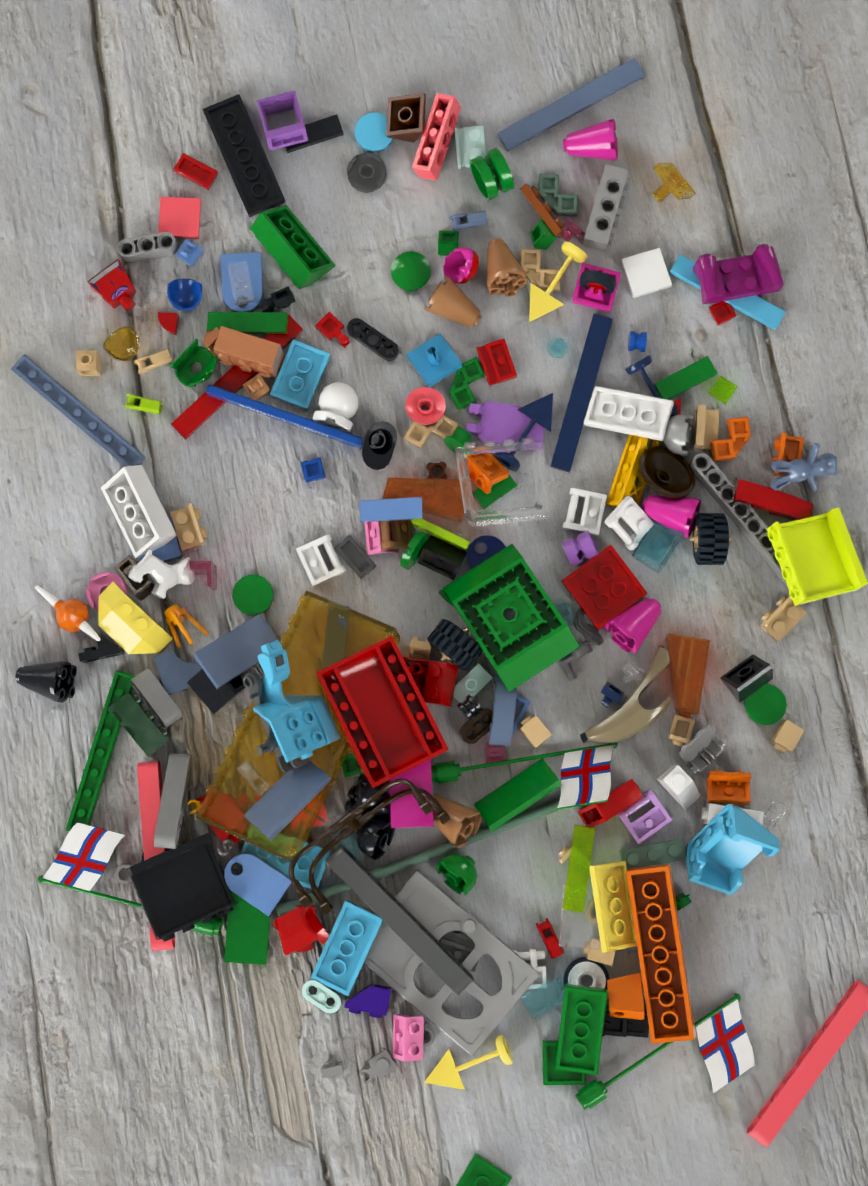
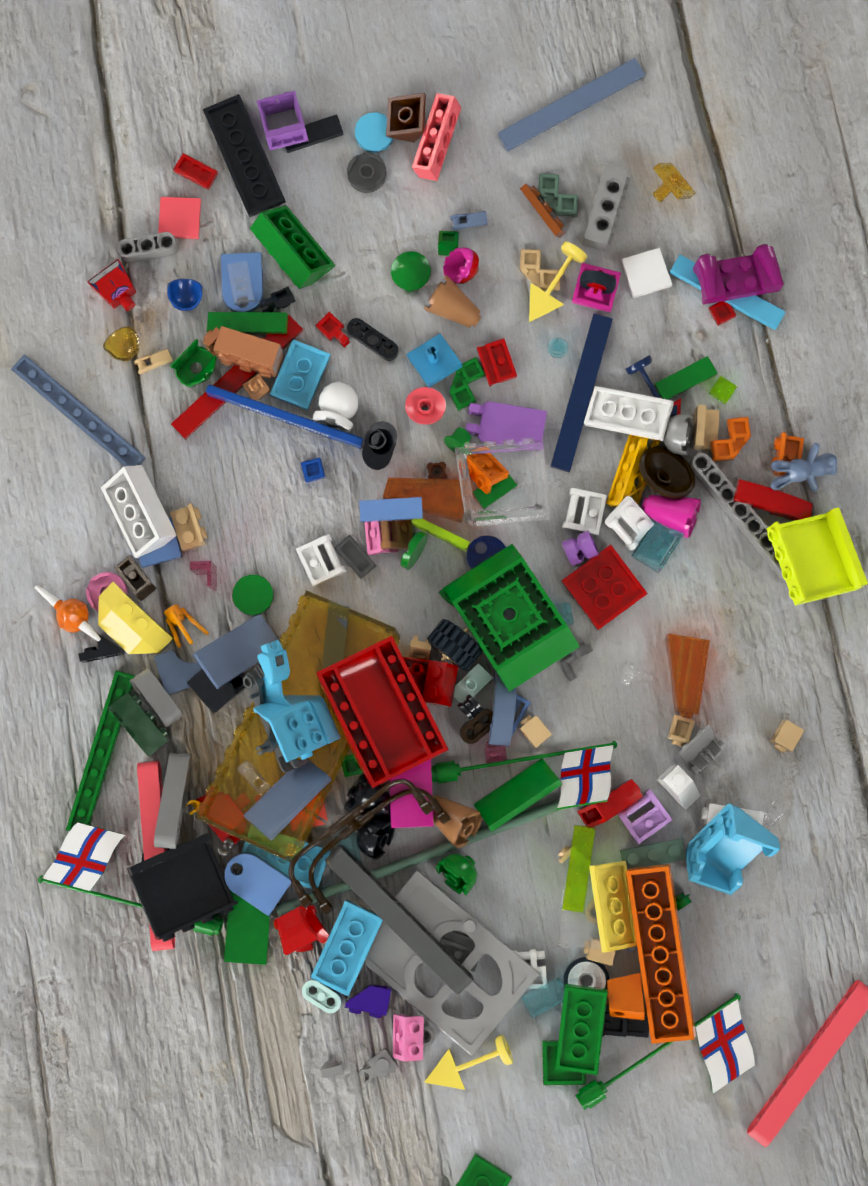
black cone [15,661,77,703] -> none
tan brick [76,350,102,376] -> none
light grey tile [115,863,133,885] -> none
lime bar [124,394,163,414] -> none
white animal [128,550,195,599] -> none
red tile [158,312,179,335] -> none
medium blue tile [175,238,204,268] -> none
tan tile [404,415,460,449] -> none
black panel [417,535,467,580] -> none
light aqua plate [454,126,486,169] -> none
green wheel [469,148,514,201] -> none
medium nougat cone [487,238,528,297] -> none
dark blue piece [494,393,553,472] -> none
green slope [530,219,556,250] -> none
red bar [536,918,564,959] -> none
clear pink tile [561,218,585,242] -> none
dark pink cone [563,119,618,160] -> none
dark grey piece [573,608,604,646] -> none
dark tan piece [580,645,672,743] -> none
dark blue tile [601,681,624,708] -> none
dark pink cone [605,598,662,654] -> none
blue wheel [628,331,647,352] -> none
black wheel [690,513,732,565] -> none
orange bracket [706,770,751,805] -> none
black slope [720,654,773,702] -> none
green tile [744,684,787,725] -> none
tan bracket [760,595,807,642] -> none

